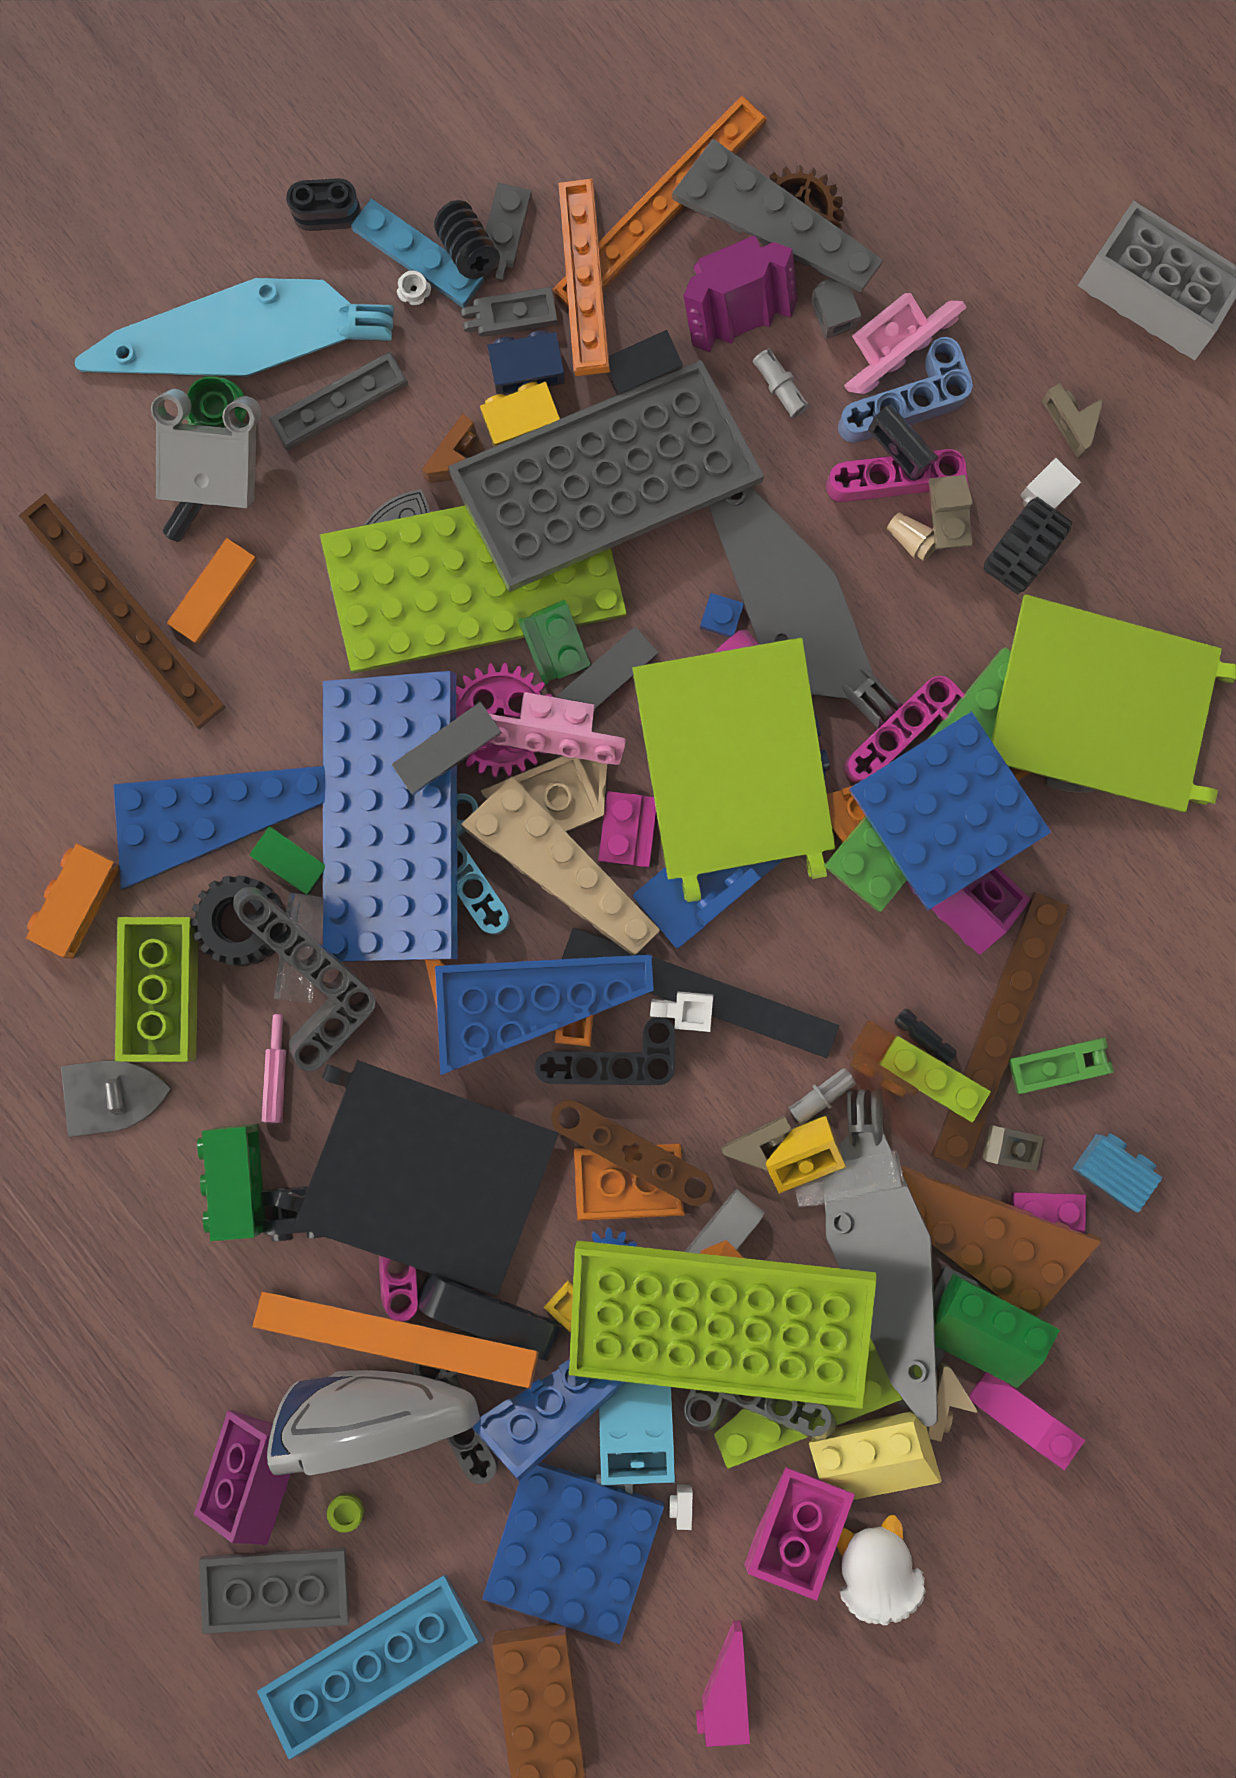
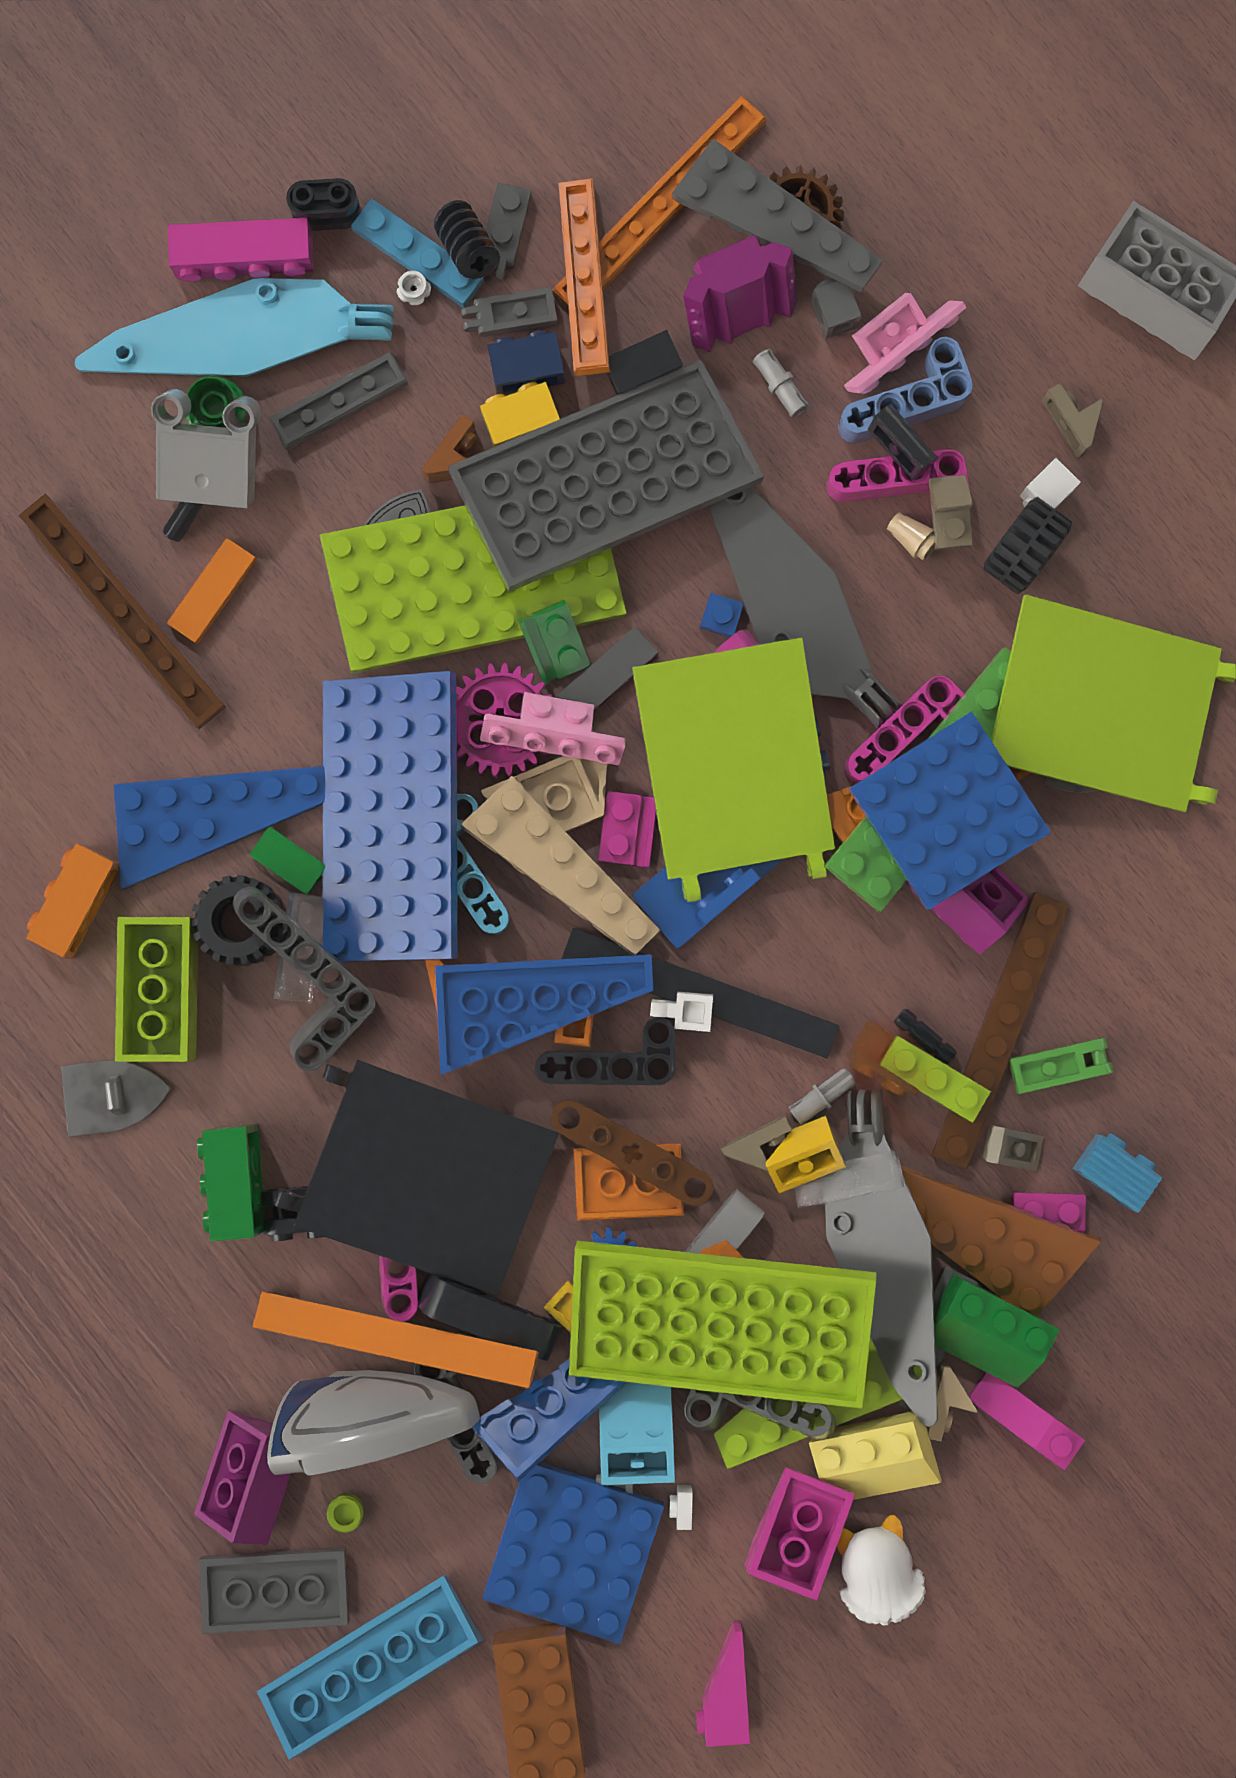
bright pink axle [261,1014,286,1124] -> none
dark grey tile [391,702,502,795] -> none
none -> dark pink brick [167,218,314,282]

